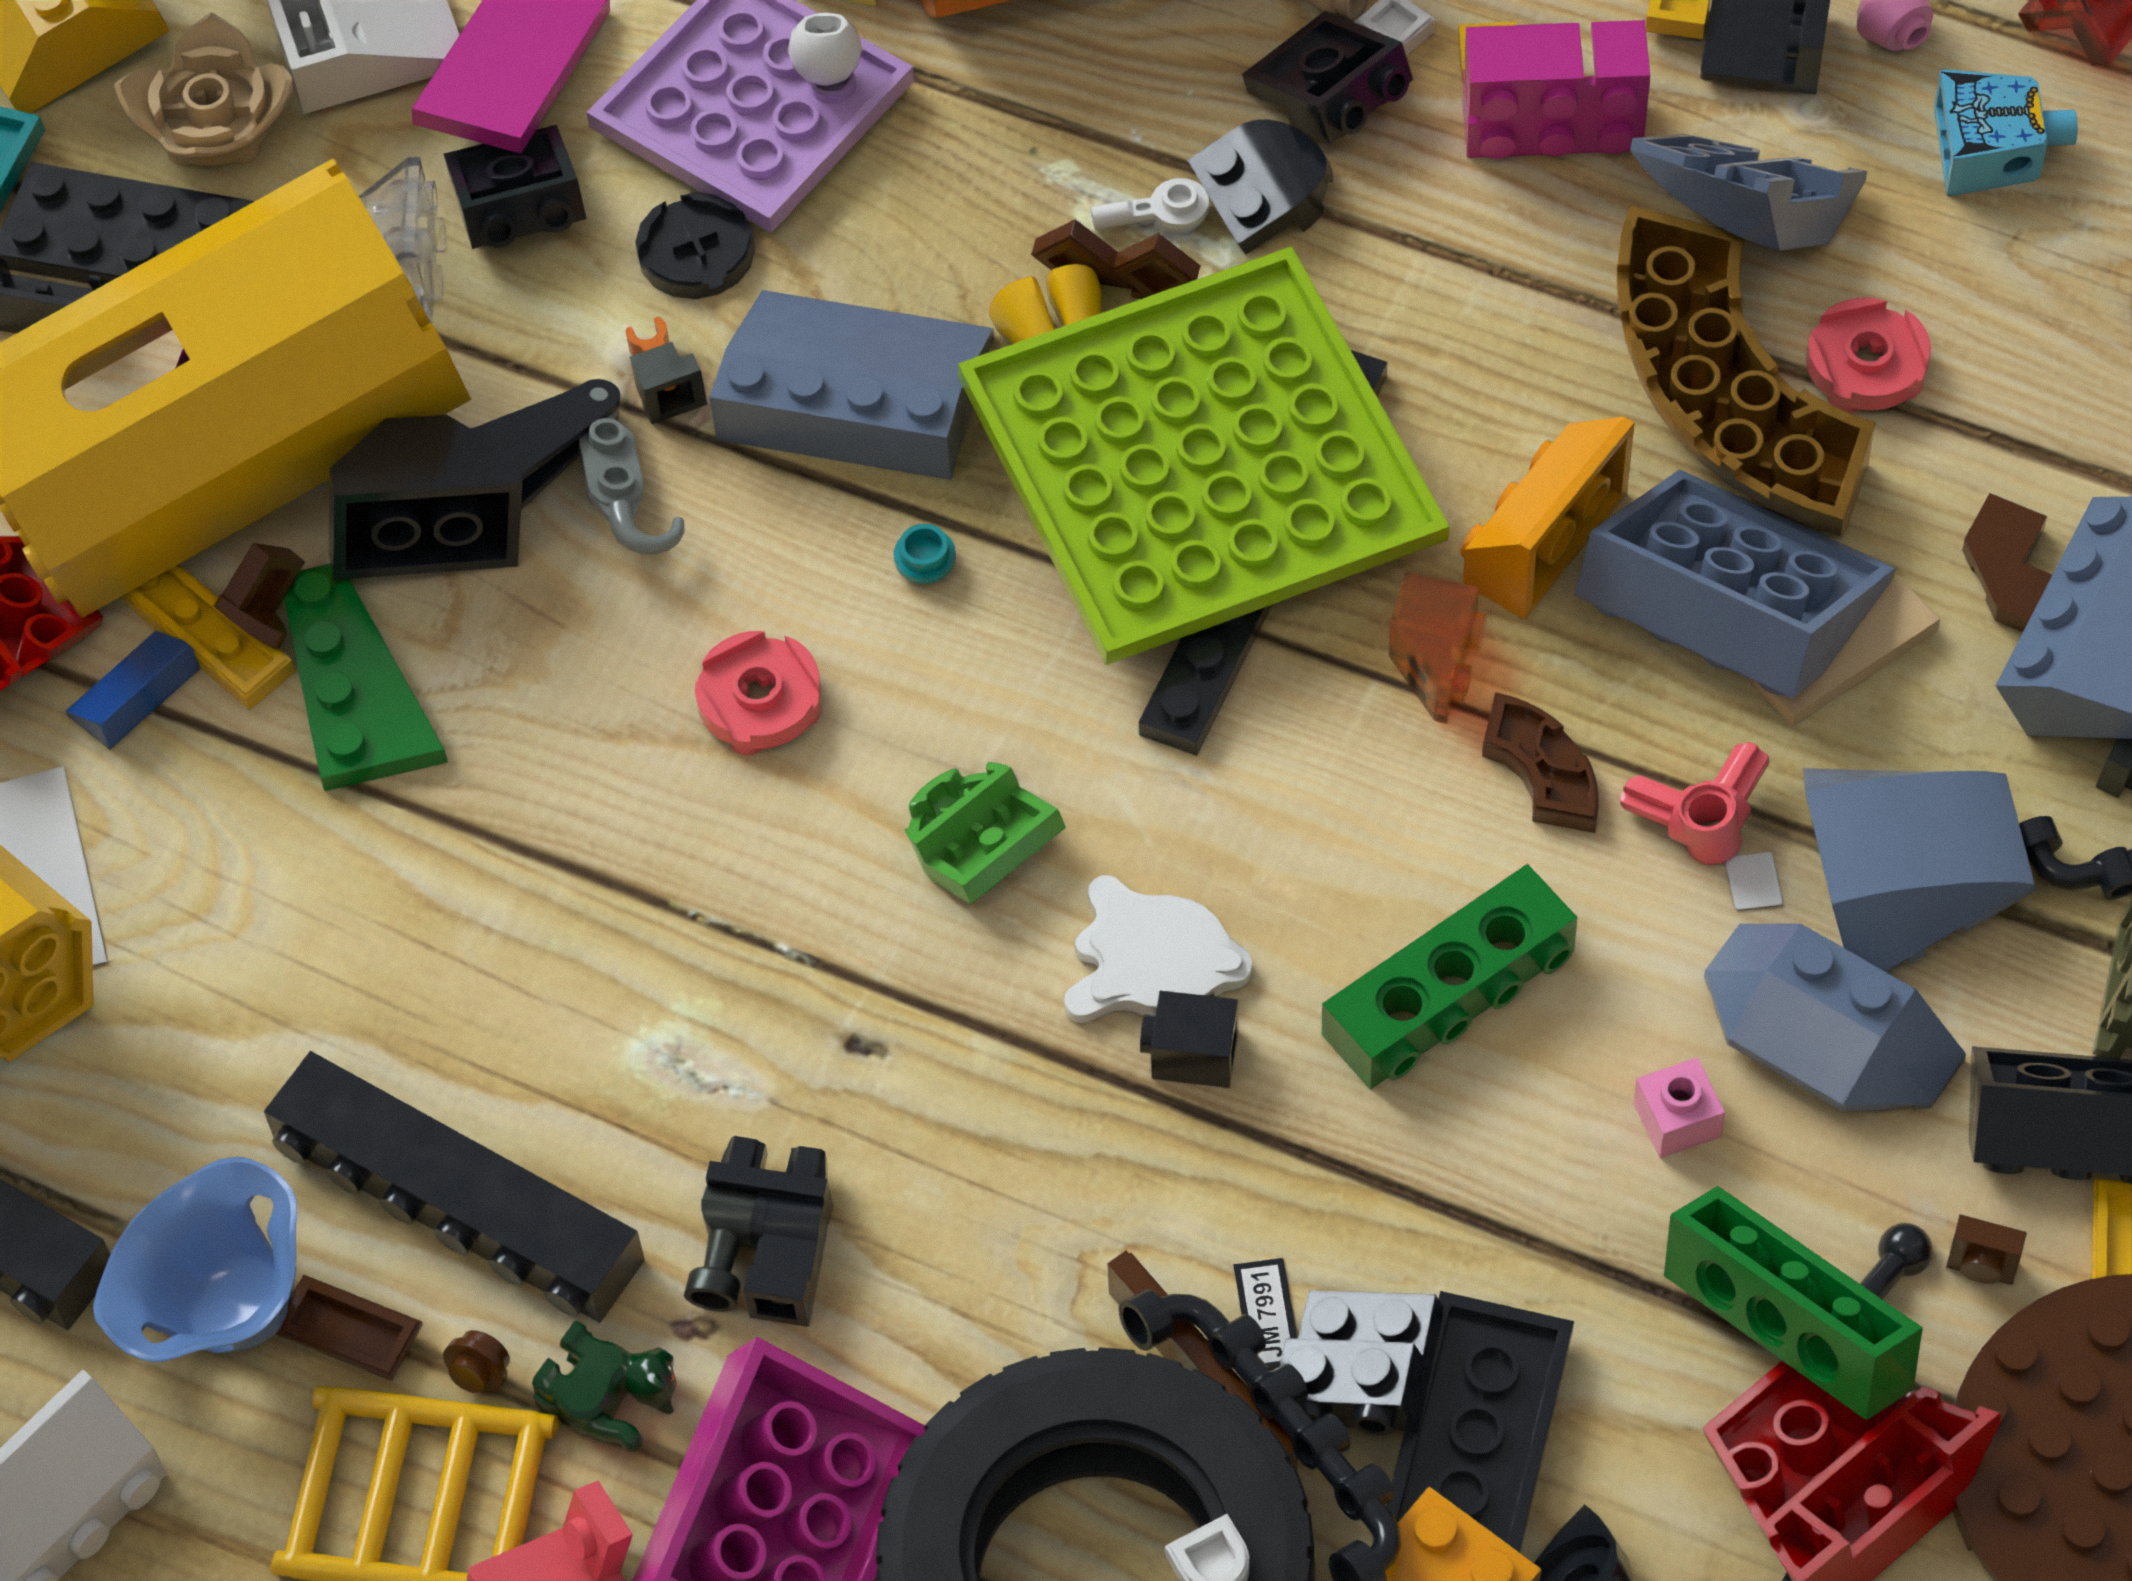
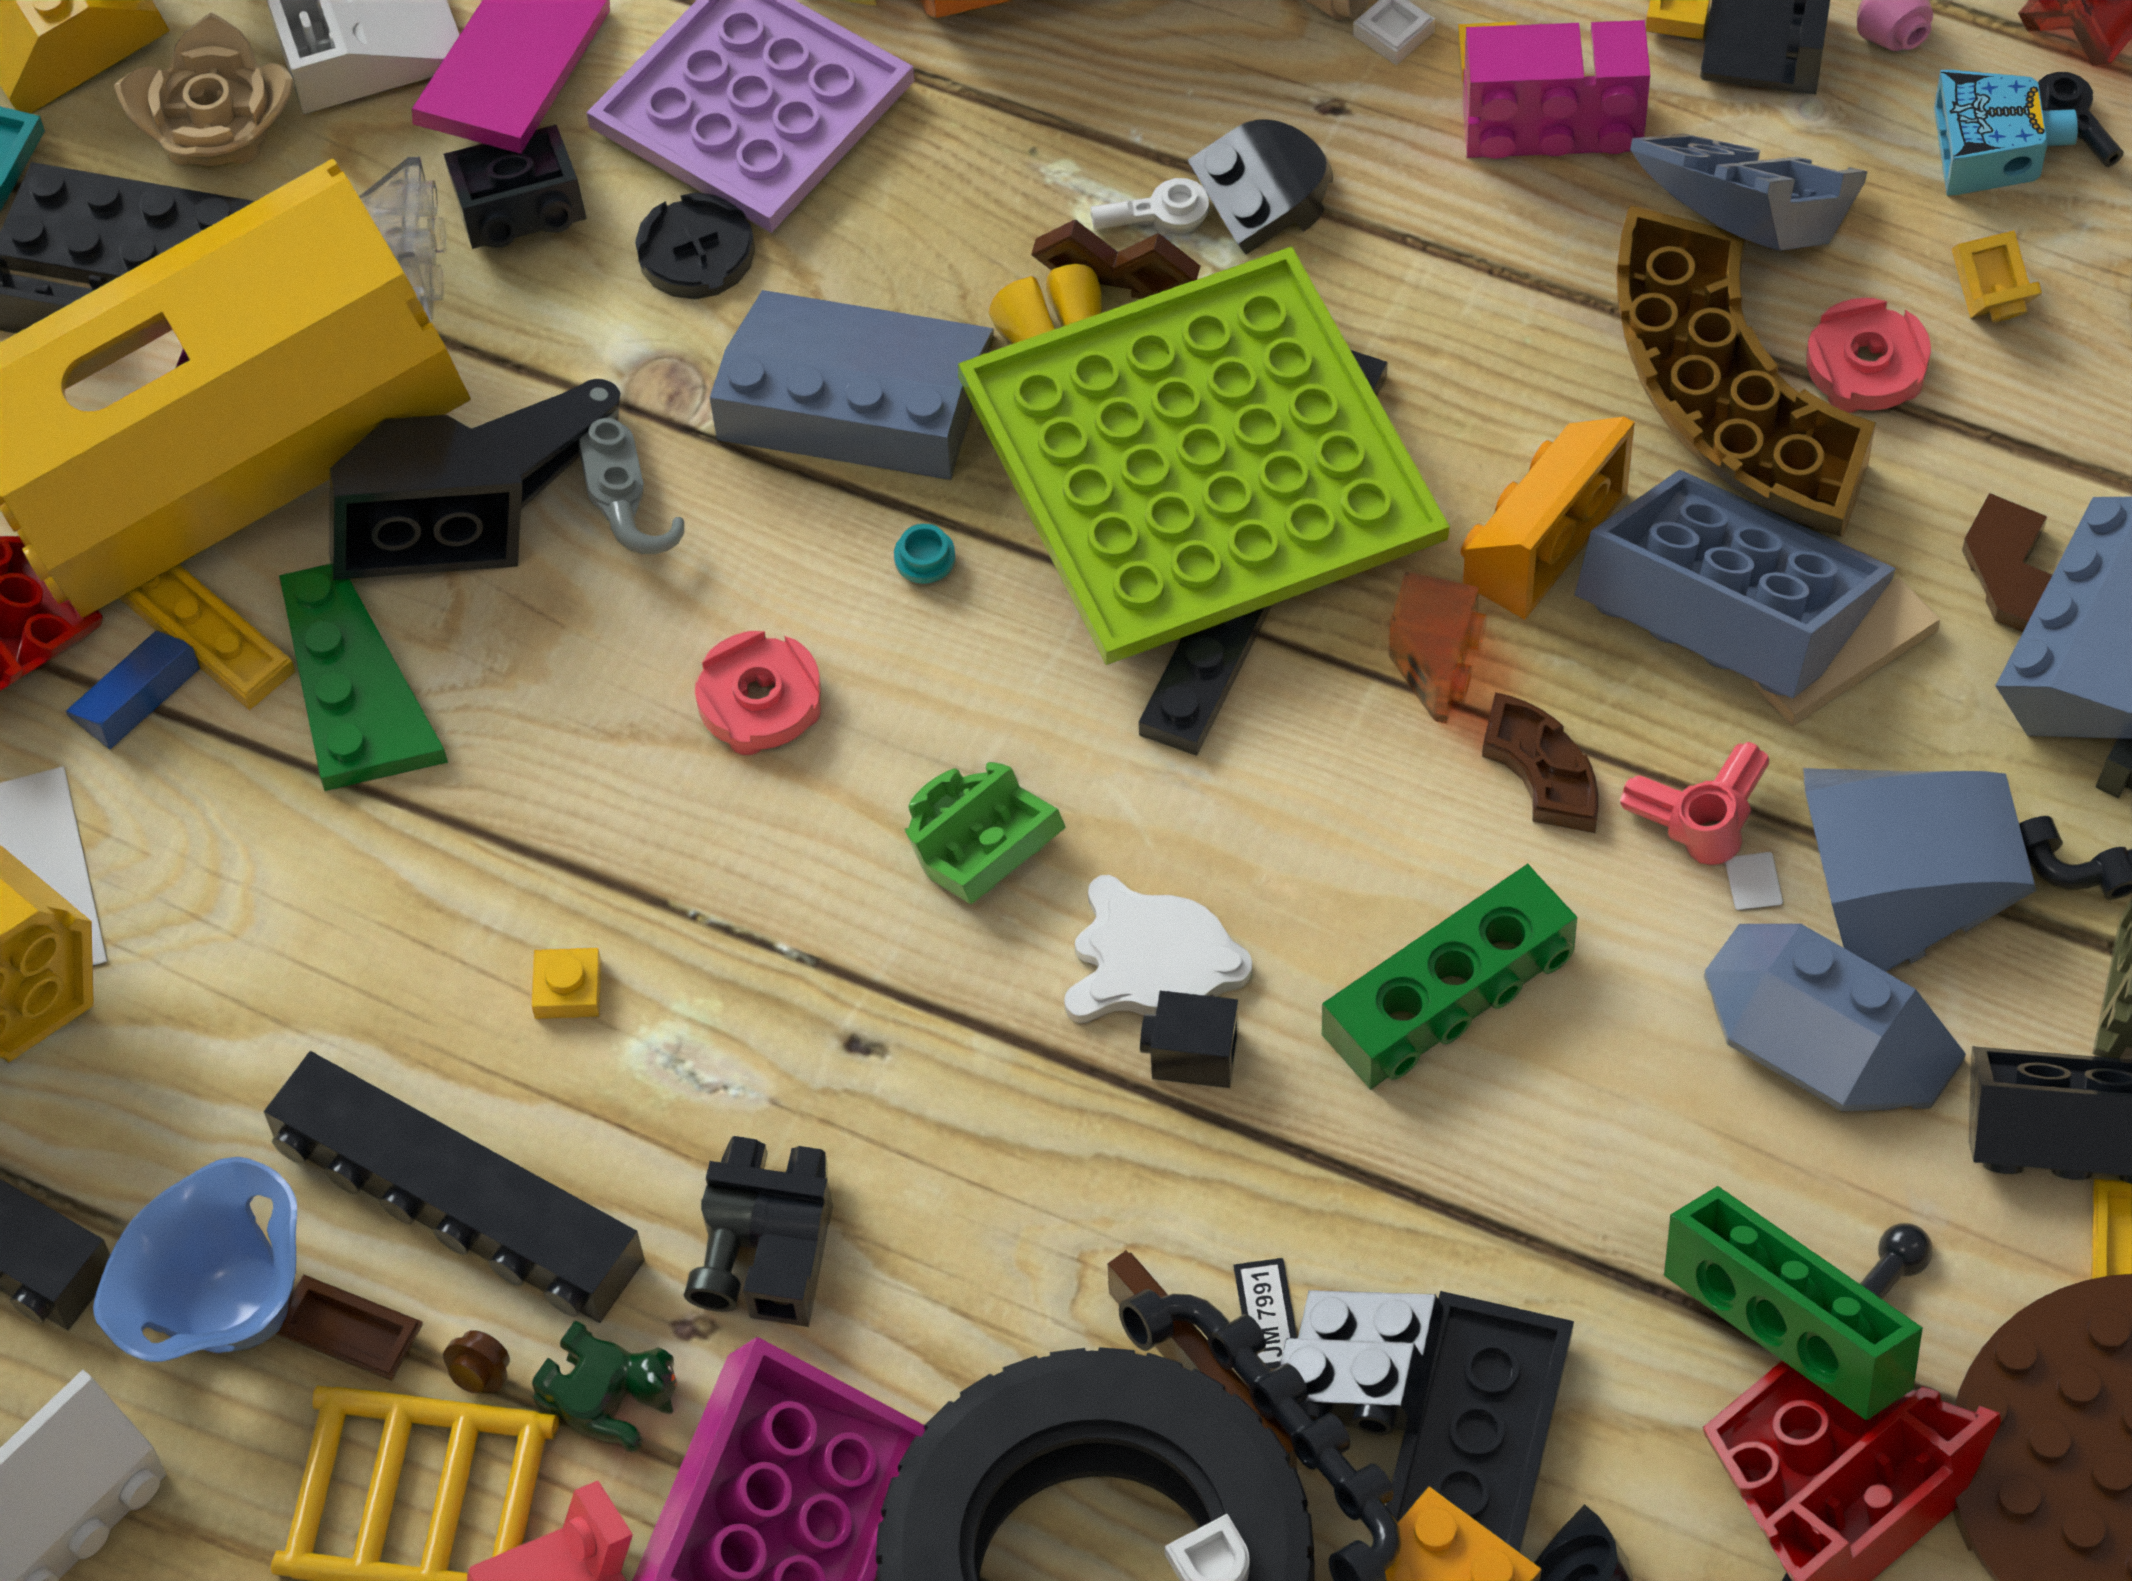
reddish brown tile [214,543,305,650] -> none
pearl dark grey piece [625,317,708,424] -> none
white piece [788,12,862,86] -> none
black plate [1242,11,1413,144] -> none
bright pink plate [1633,1057,1725,1158] -> none
reddish brown plate [1946,1214,2027,1285] -> none
none -> yellow plate [531,948,602,1019]
none -> yellow bracket [1951,230,2042,322]
none -> black plate [2038,72,2124,167]

